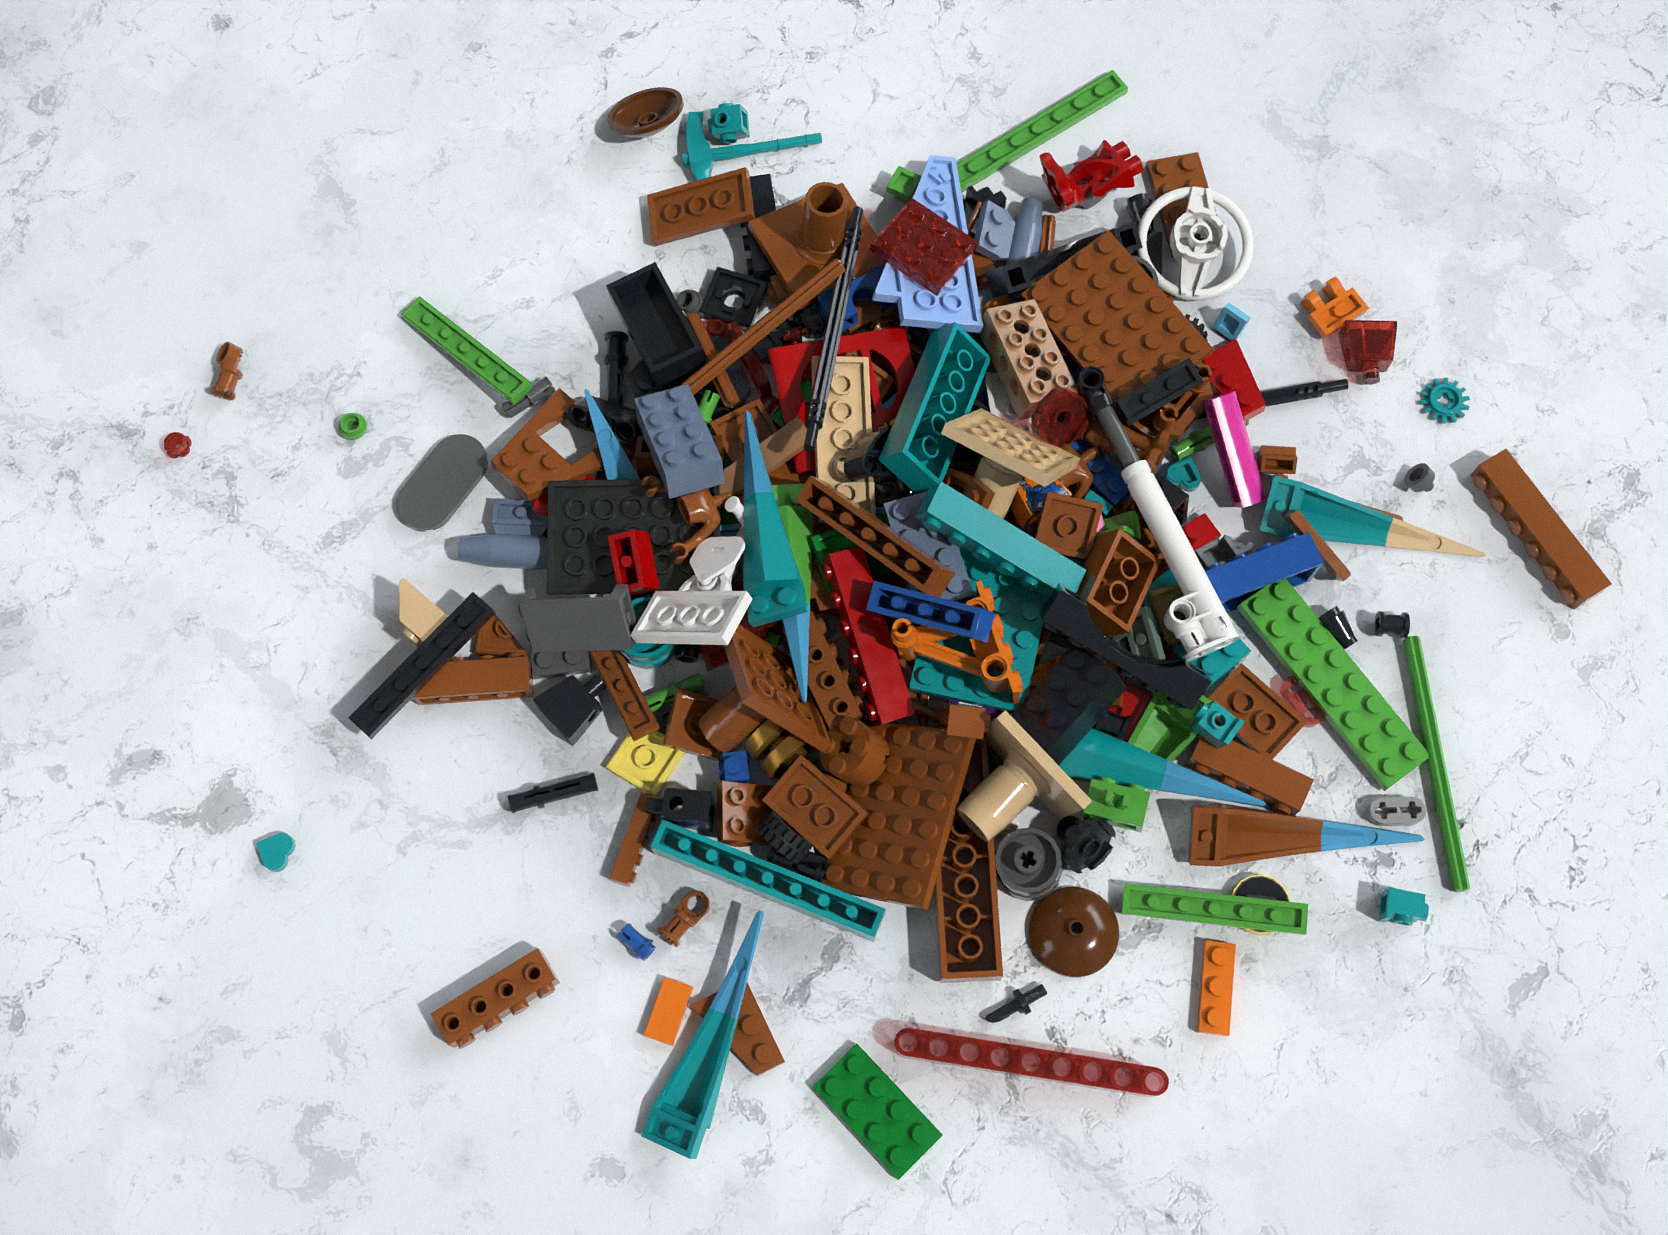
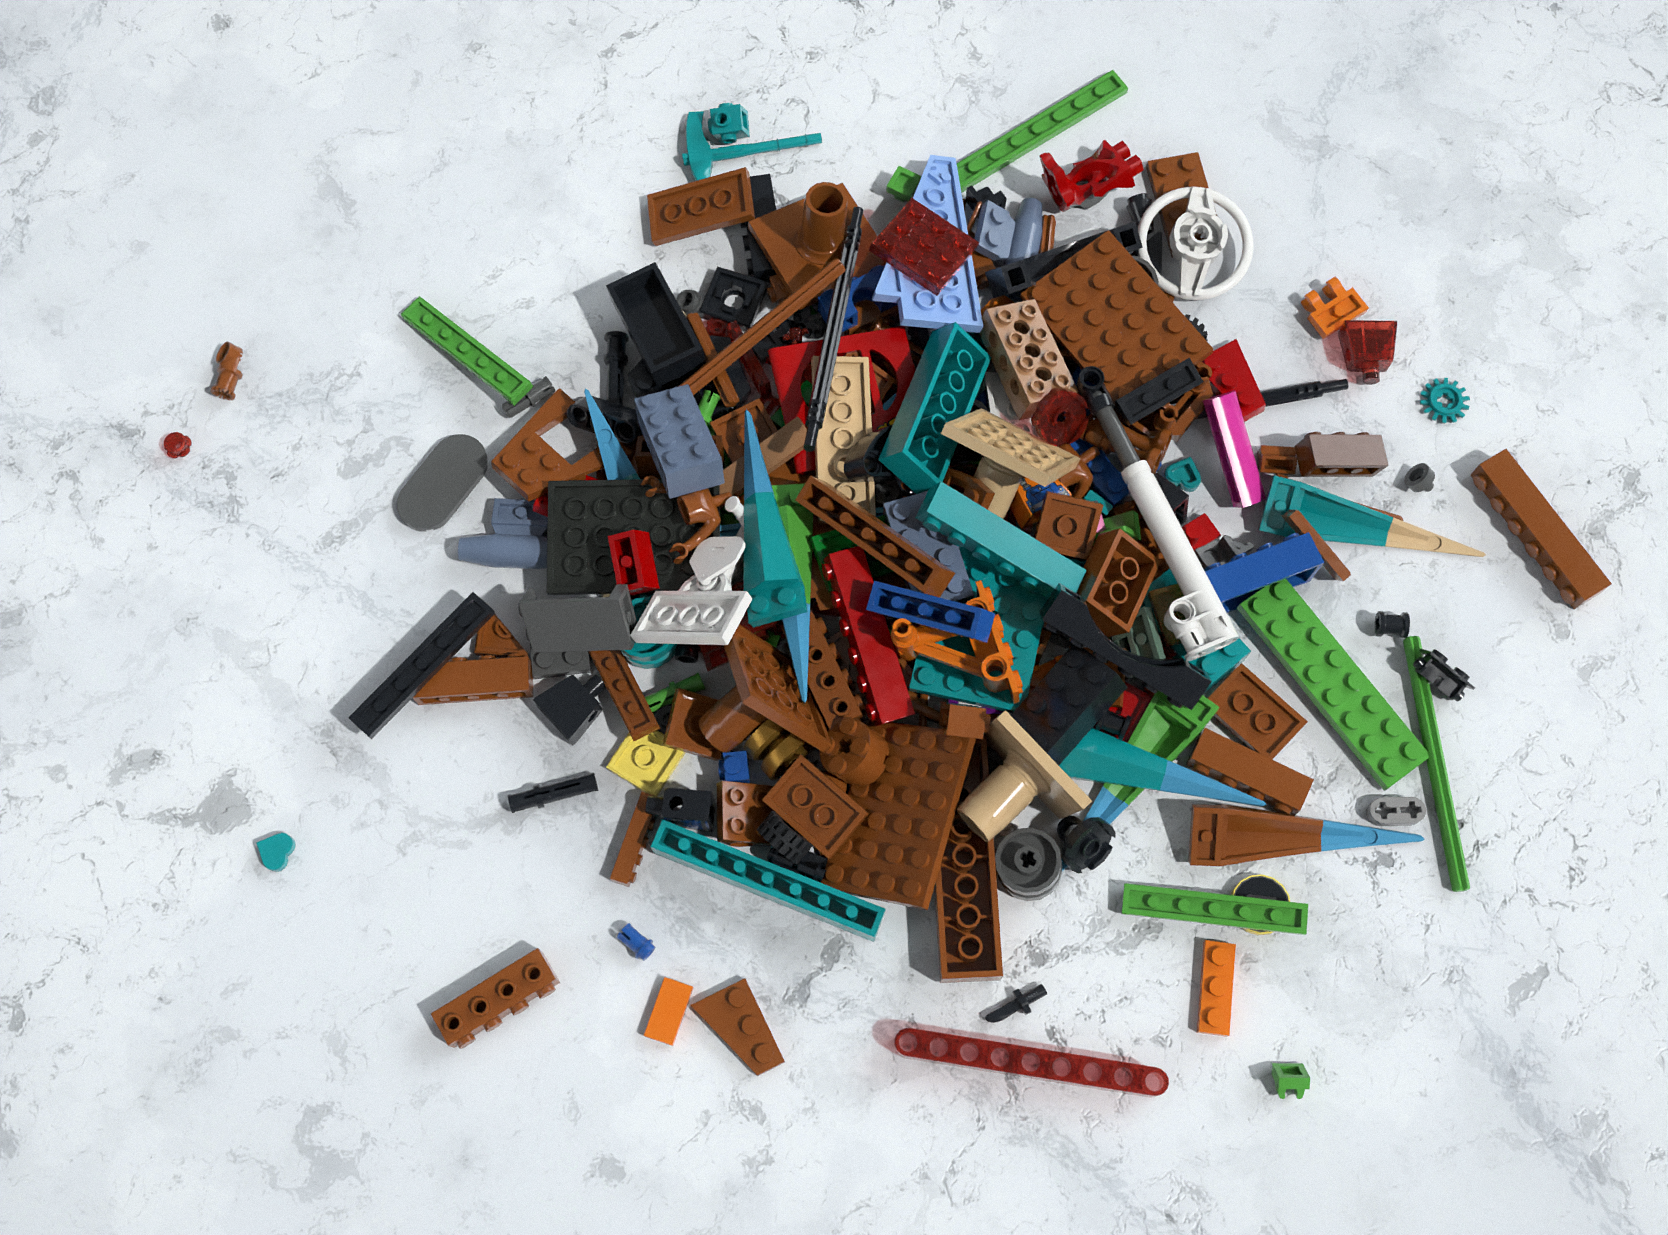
bright green plate [339,413,367,440] -> none
tan slope [399,578,447,648] -> none
reddish brown dish [607,87,684,137] -> none
teal plate [641,911,764,1159] -> none
dark orange connector [656,890,710,947] -> none
green plate [813,1043,943,1180] -> none
reddish brown dish [1029,887,1119,978] -> none
bright green brick [1083,777,1150,832] -> none
bright green pin [1169,420,1249,461] -> none
teal brick [1190,701,1245,748] -> none
medium azure tile [1212,303,1251,341] -> none
clear red beam [1280,675,1325,728] -> none
black cone [1318,606,1358,649] -> none
teal brick [1378,887,1429,926] -> none
none -> bright green tile [1271,1063,1310,1099]
none -> brick [1294,432,1389,477]
none -> black hinge [1413,649,1475,702]

